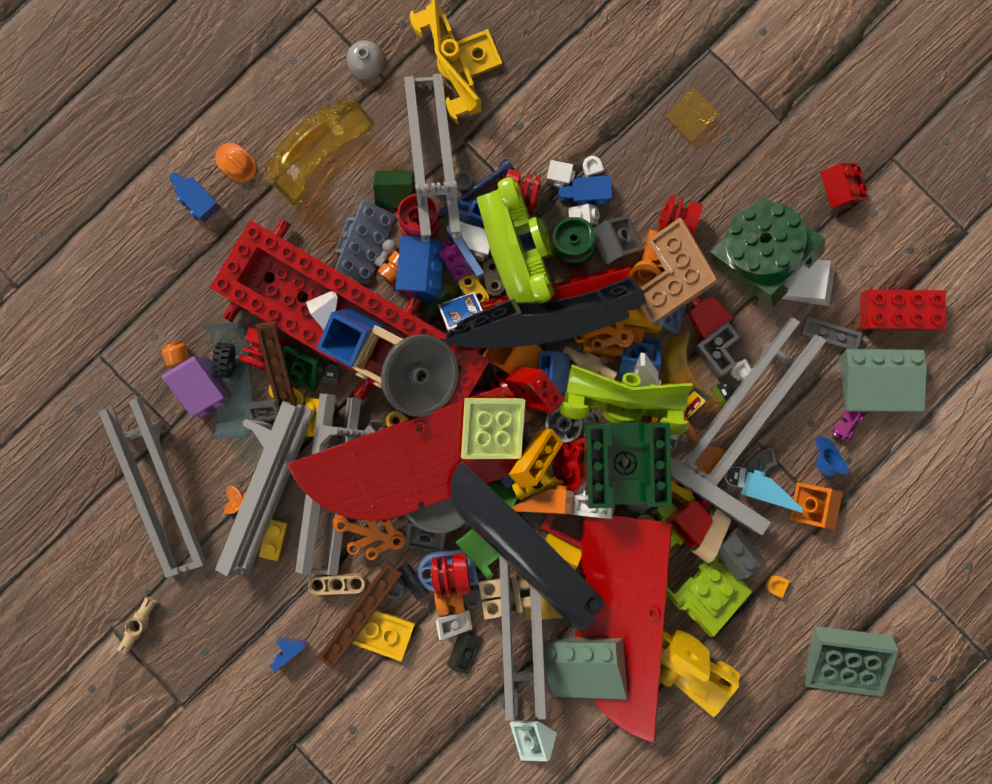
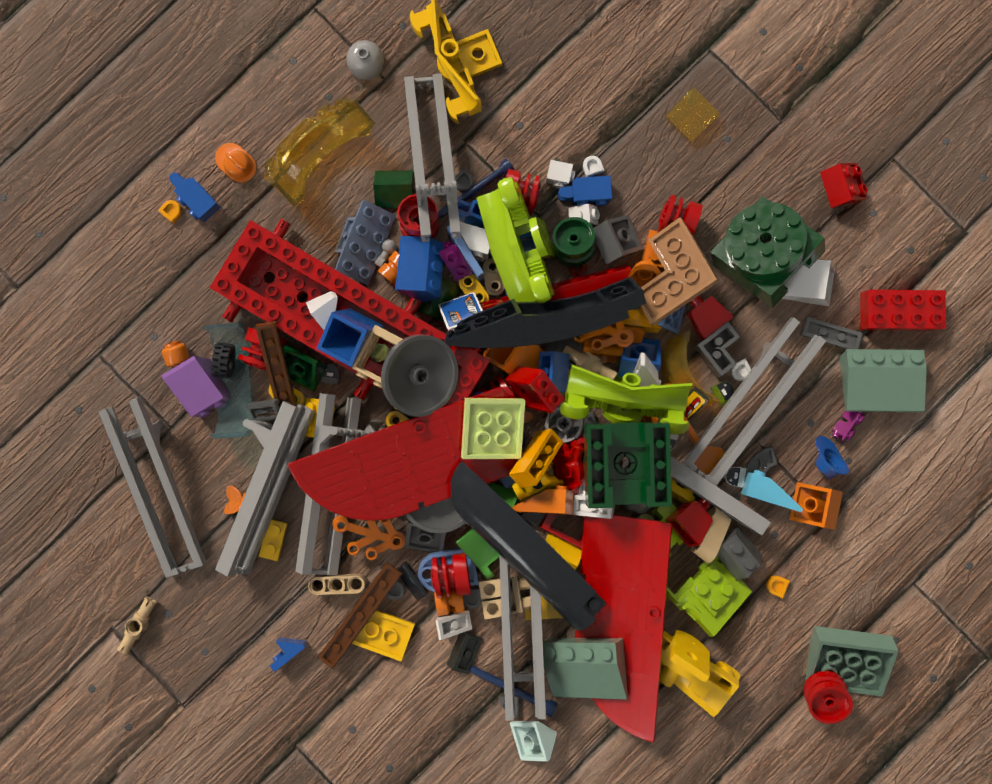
none -> light orange tile [158,200,183,224]
none -> yellowish green plate [370,343,389,363]
none -> dark blue piece [470,666,558,717]
none -> red wheel [803,671,853,724]

